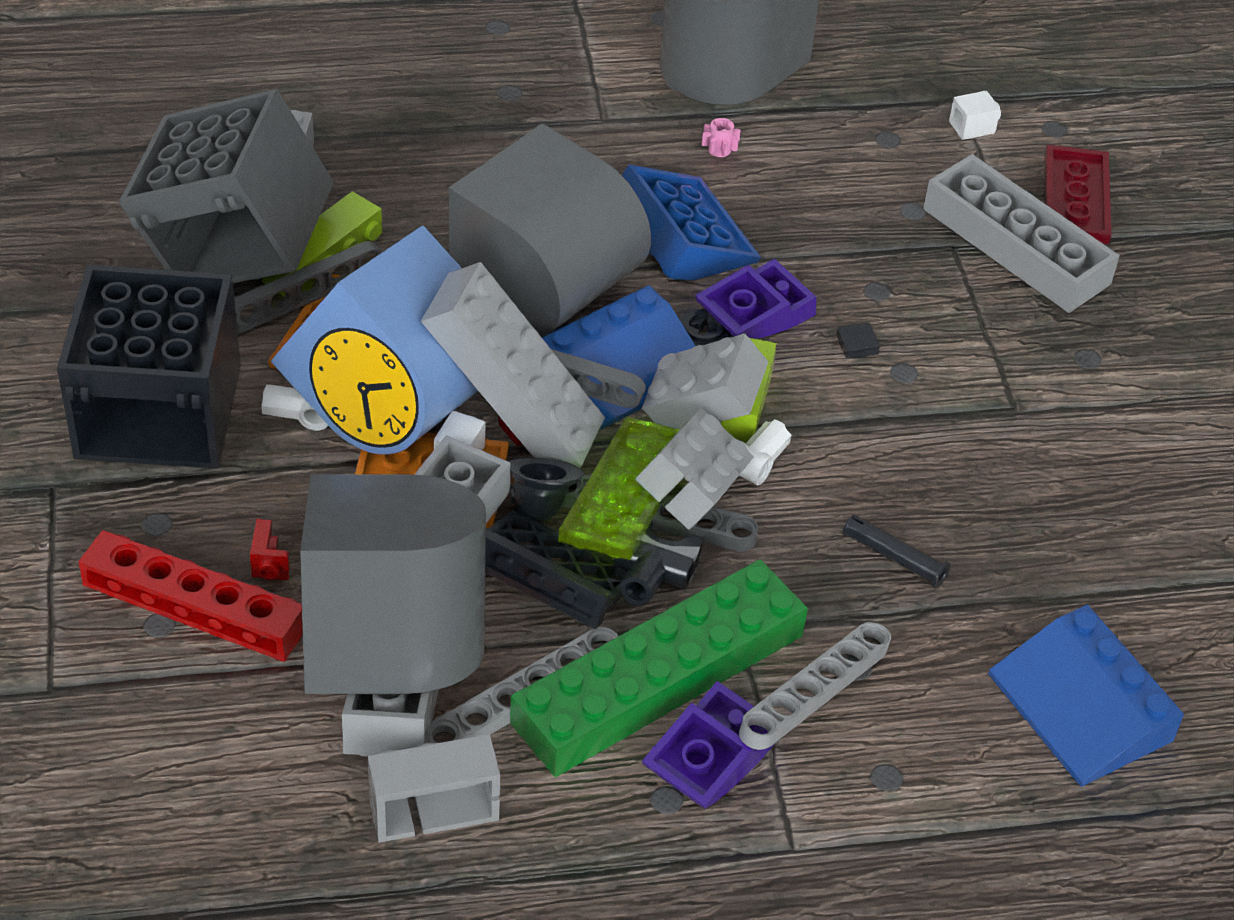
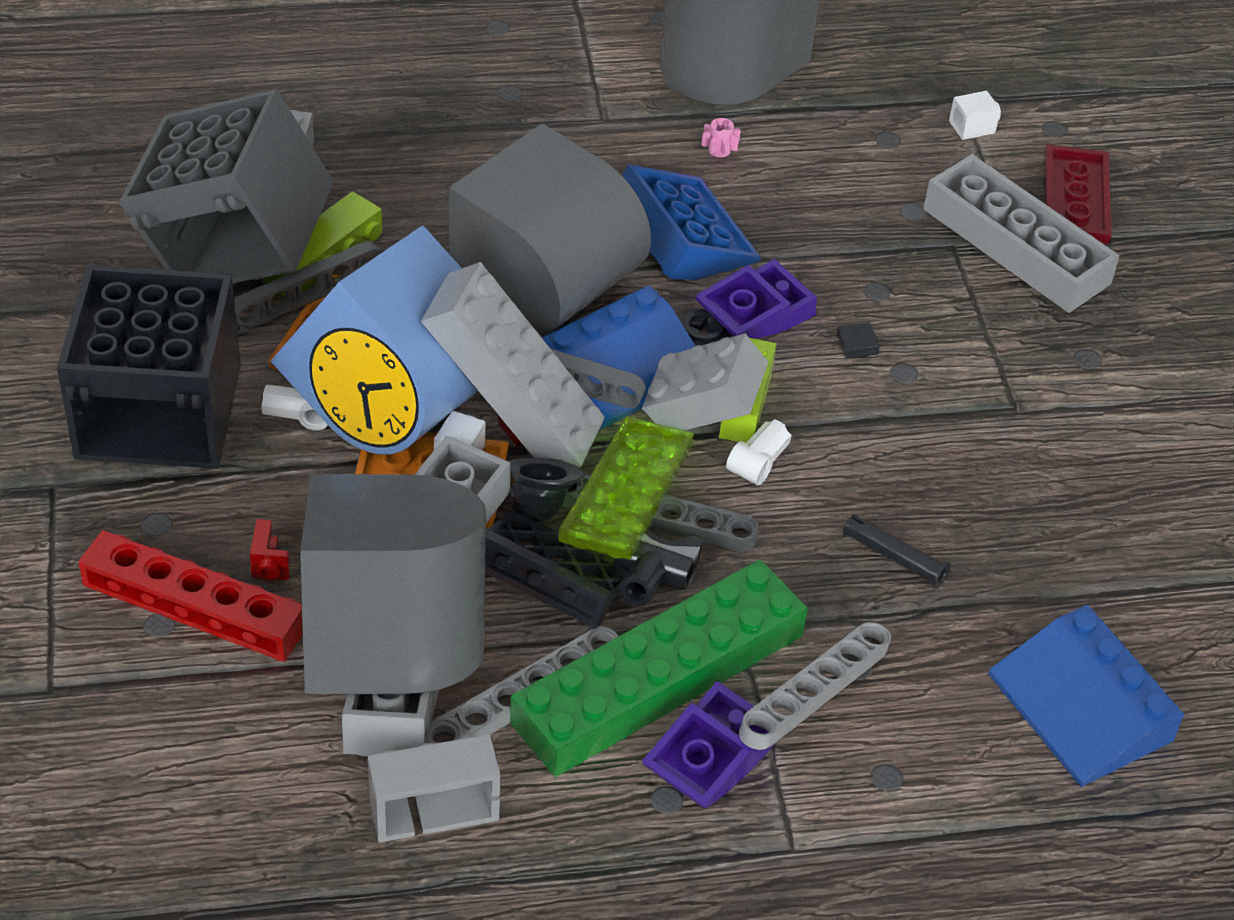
light grey piece [635,407,754,530] -> none

